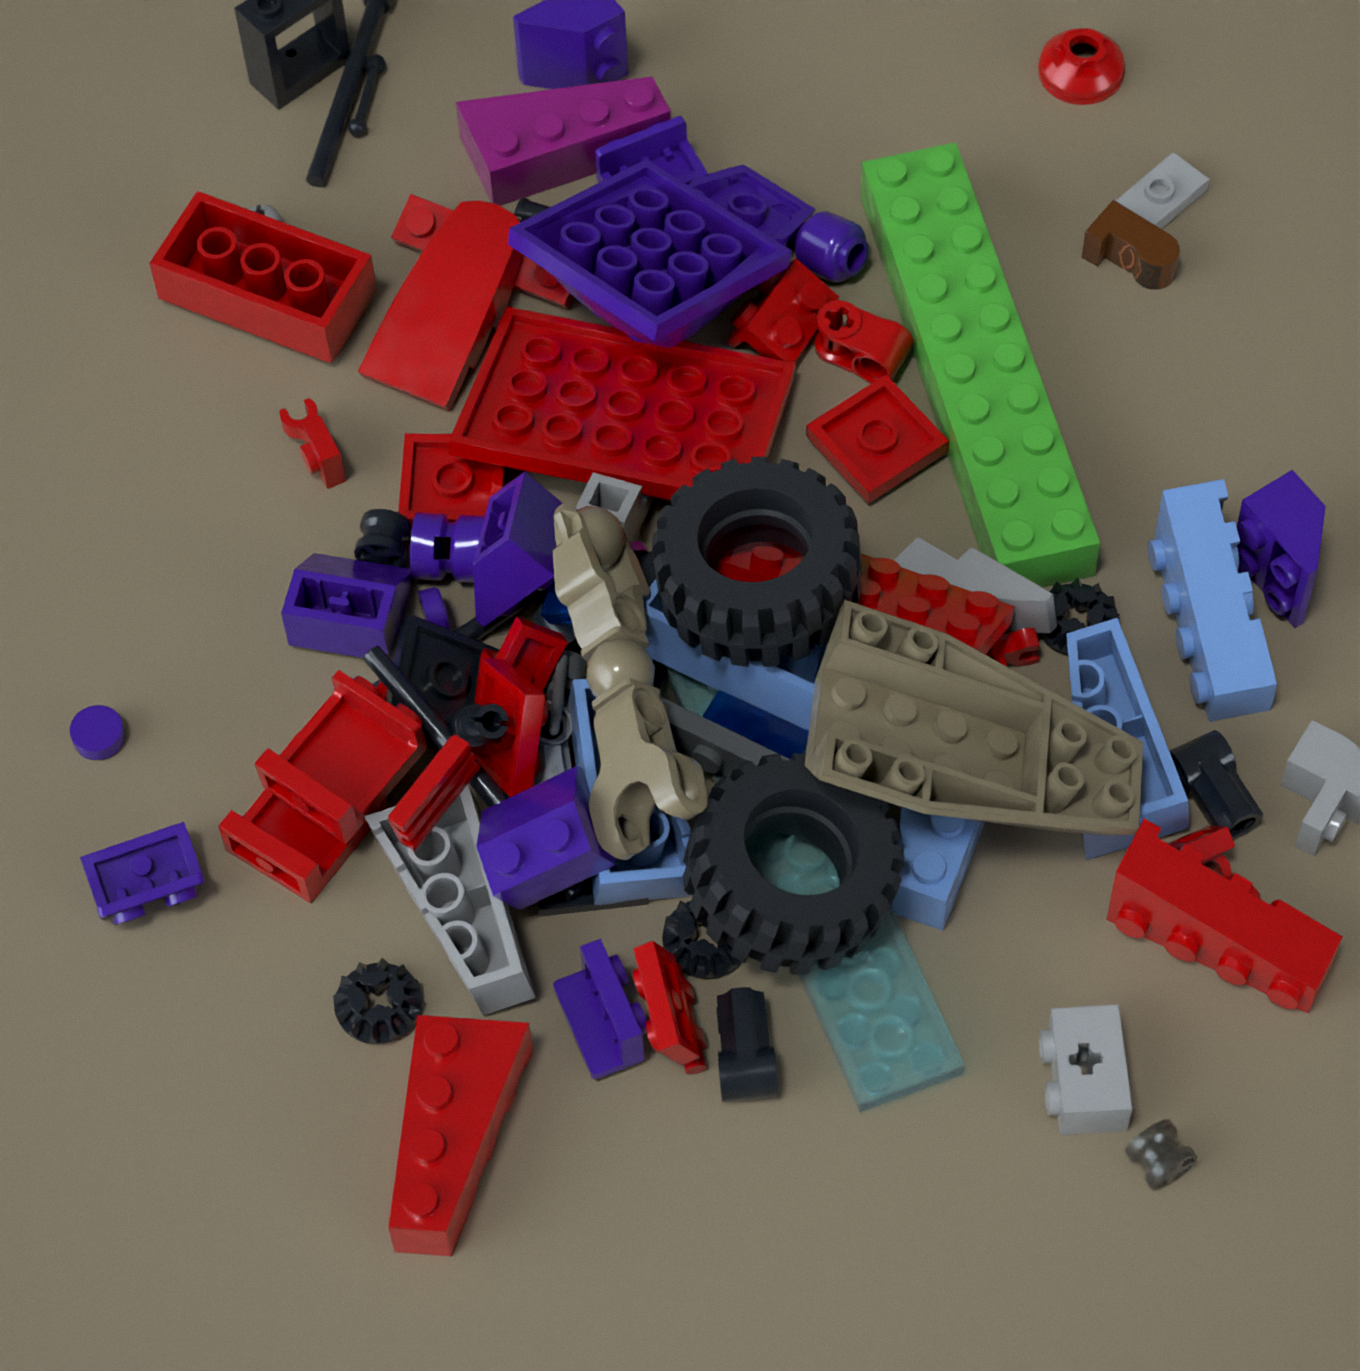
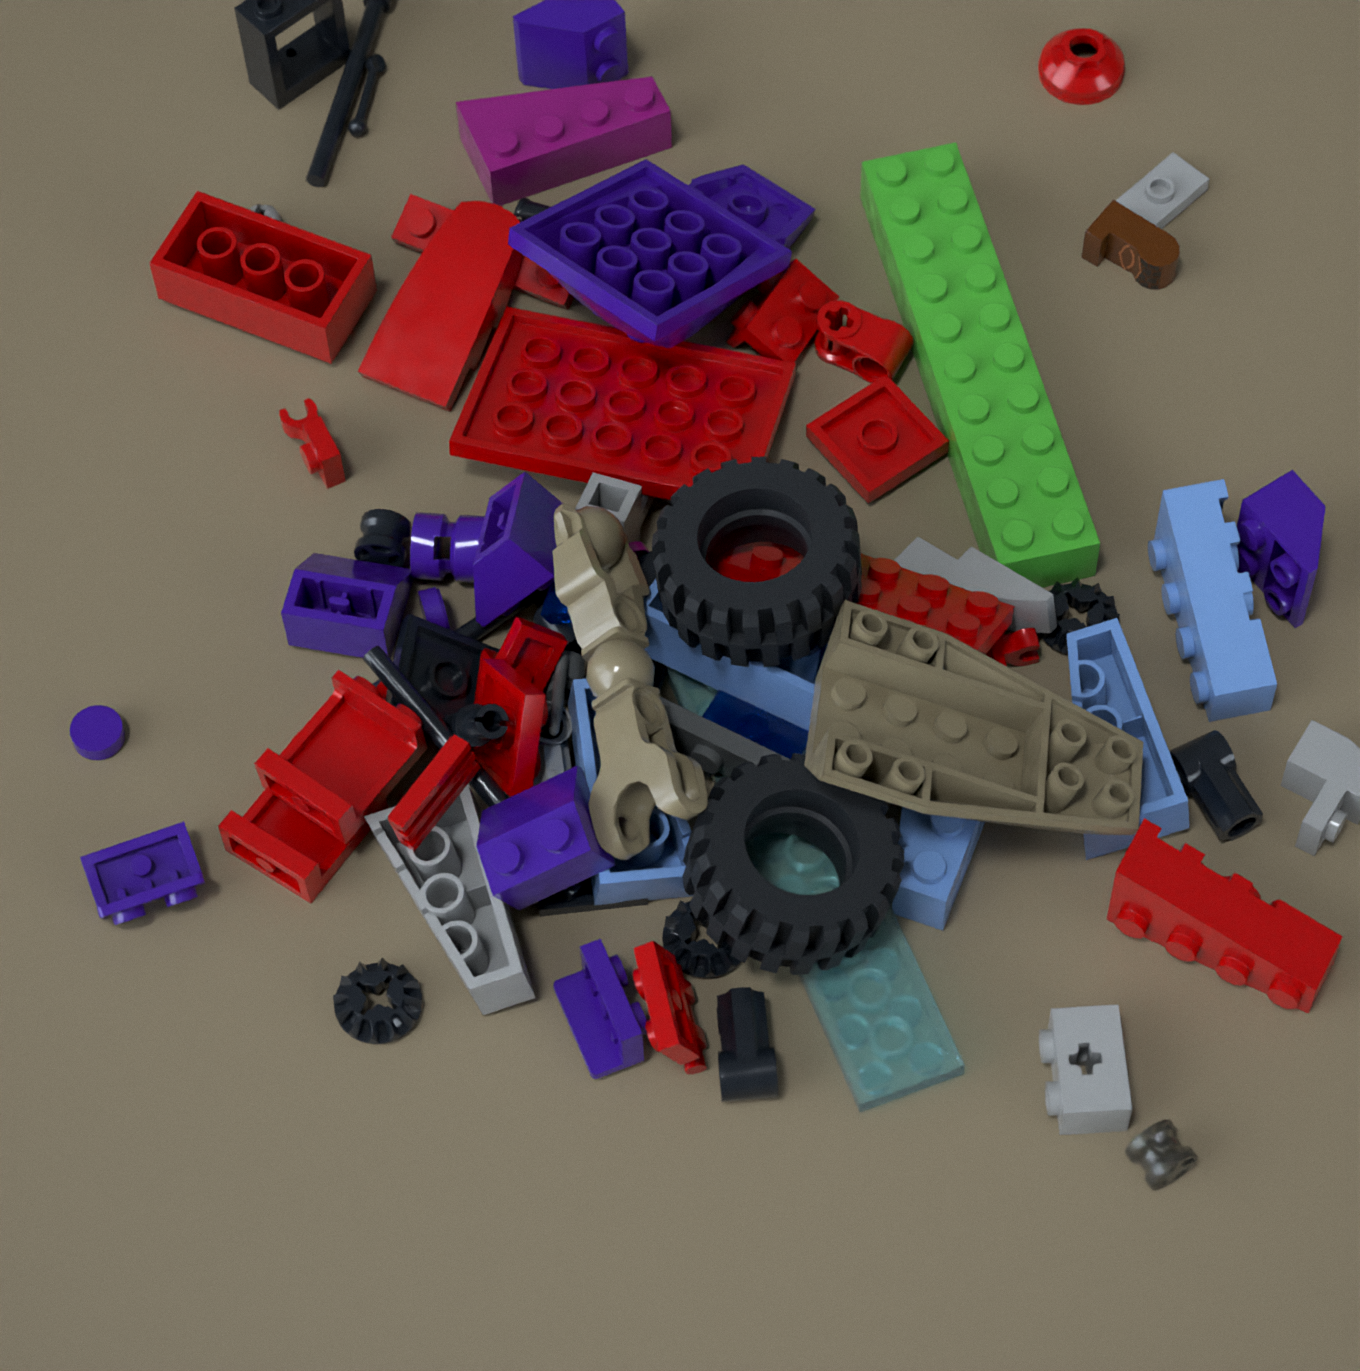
red wedge [388,1015,533,1257] -> none
red plate [398,433,506,526] -> none
dark purple bracket [595,116,708,185] -> none
dark purple head [794,211,869,283] -> none
red tile [1168,825,1235,877] -> none

